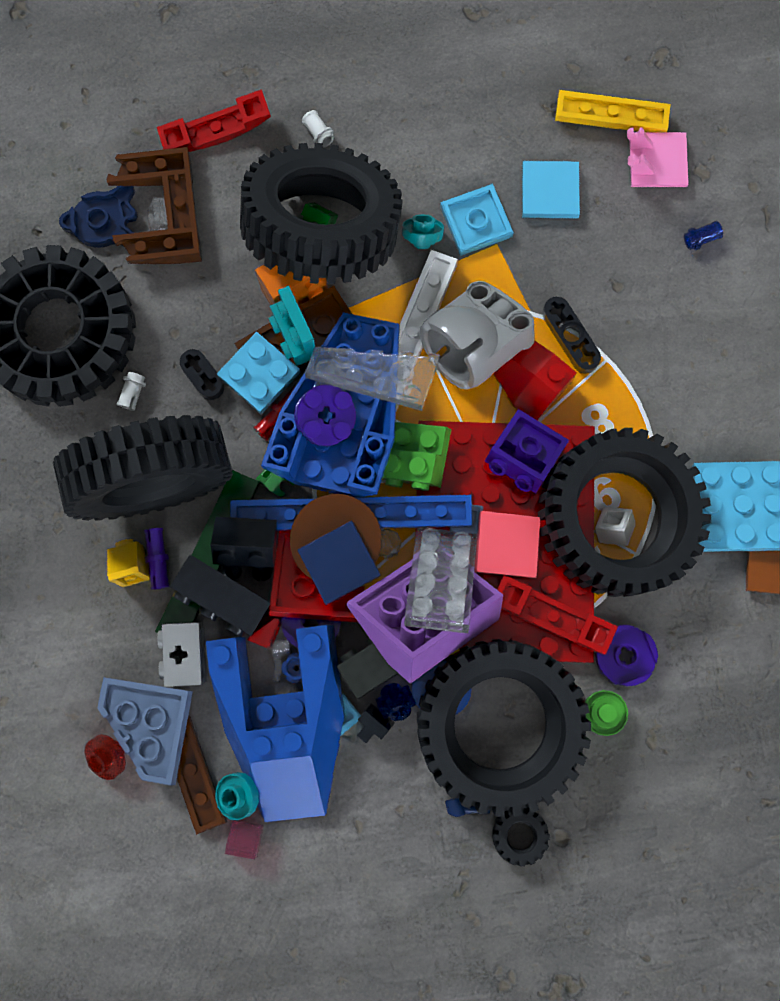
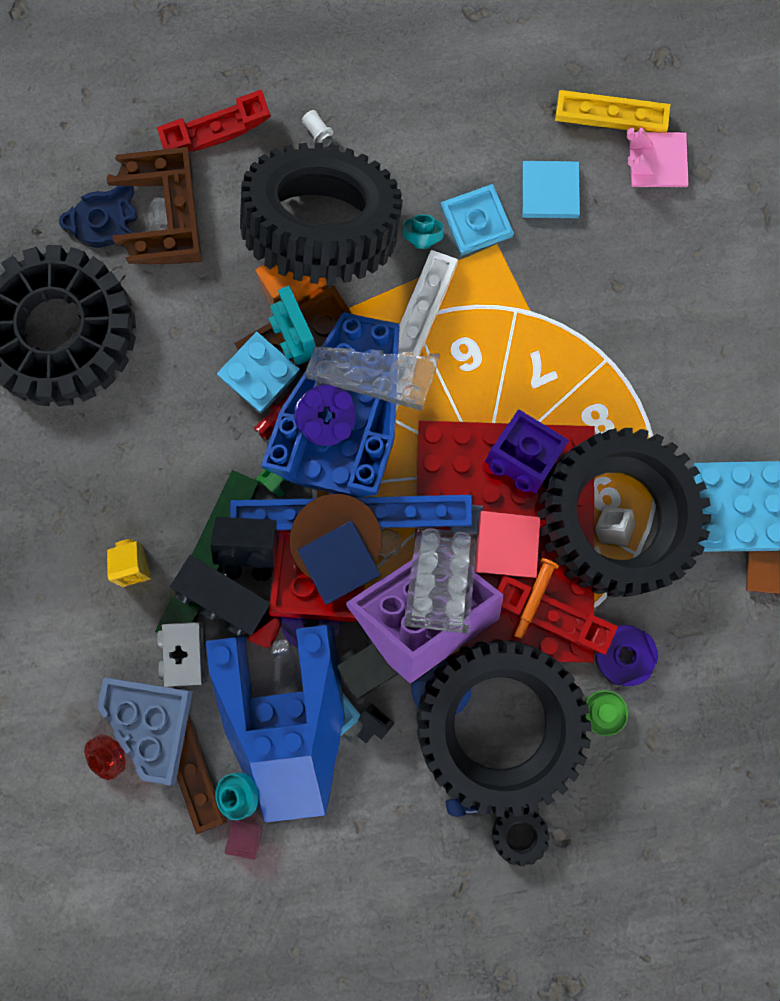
black tyre [53,415,233,521] -> none
white pin [117,372,146,411] -> none
dark purple pin [144,528,170,590] -> none
black beam [180,349,224,400] -> none
blue plate [281,653,302,683] -> none
green tile [301,202,338,225] -> none
clear blue gear [375,683,416,721] -> none
bright green plate [382,422,451,491] -> none
light grey piece [420,281,535,389] -> none
red wedge [494,340,577,421] -> none
black beam [542,297,601,374] -> none
clear blue pin [684,221,723,250] -> none
none -> orange piece [514,558,559,640]

